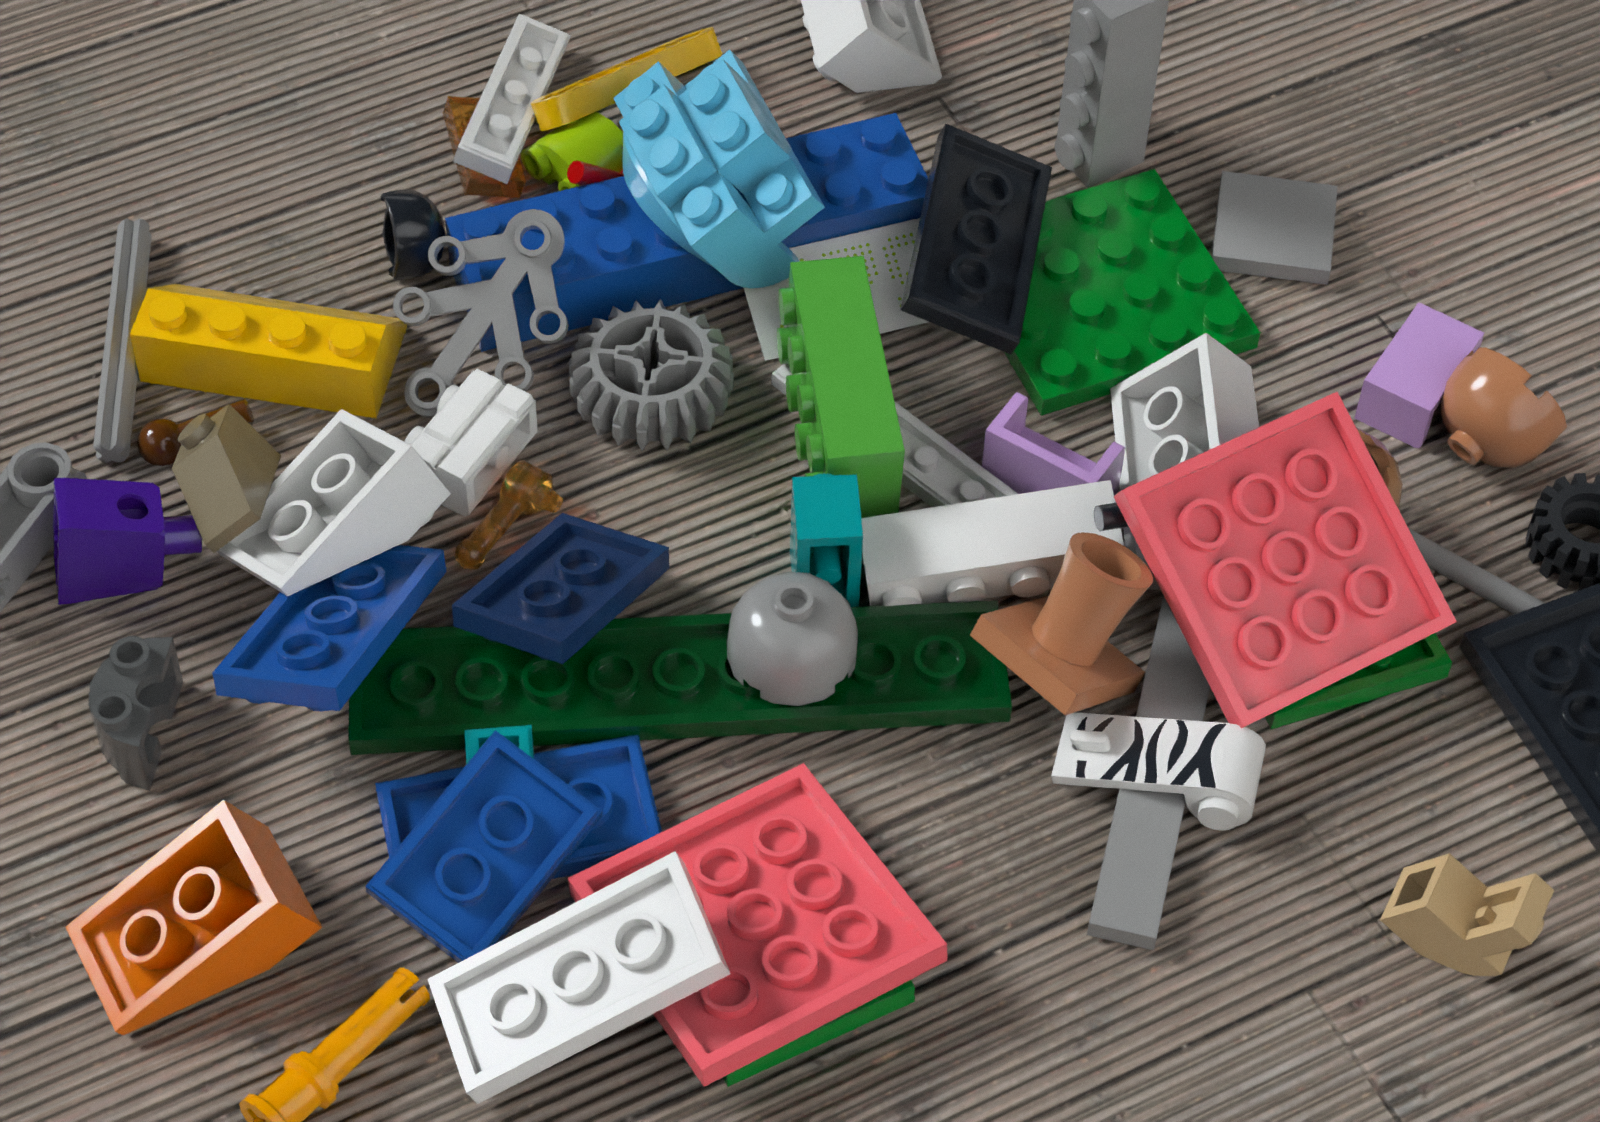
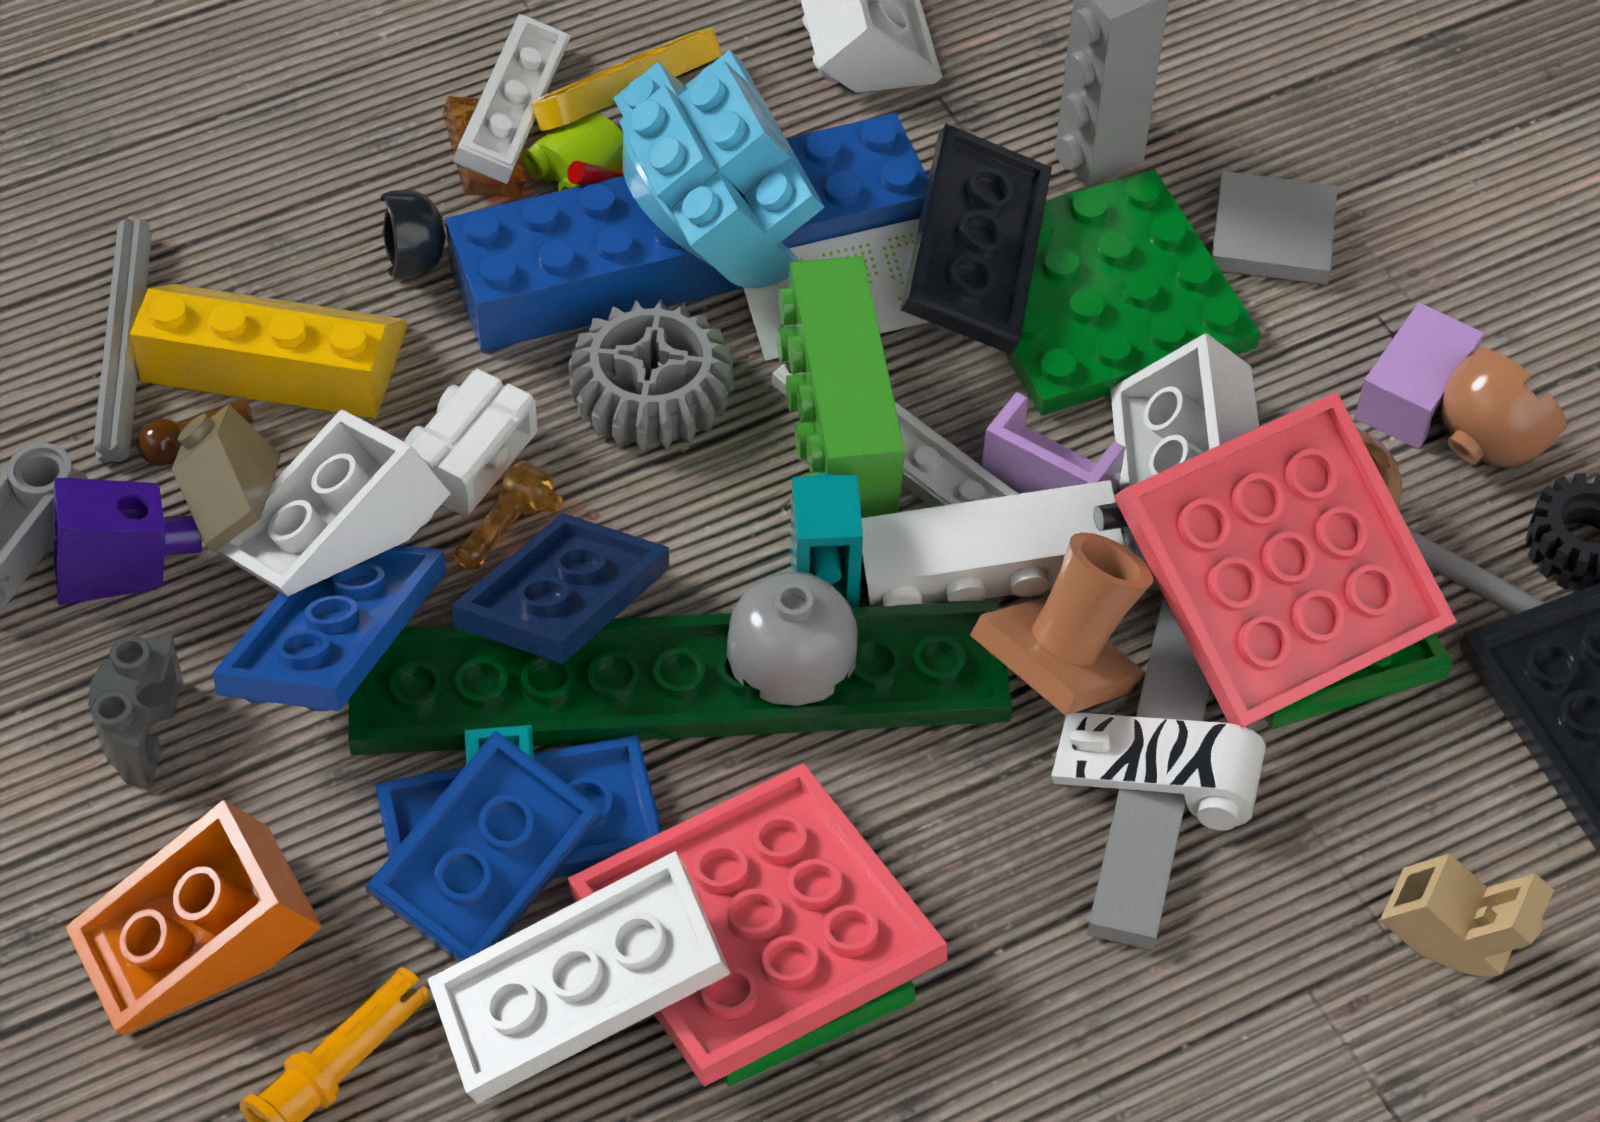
light grey plant [393,209,568,419] -> none

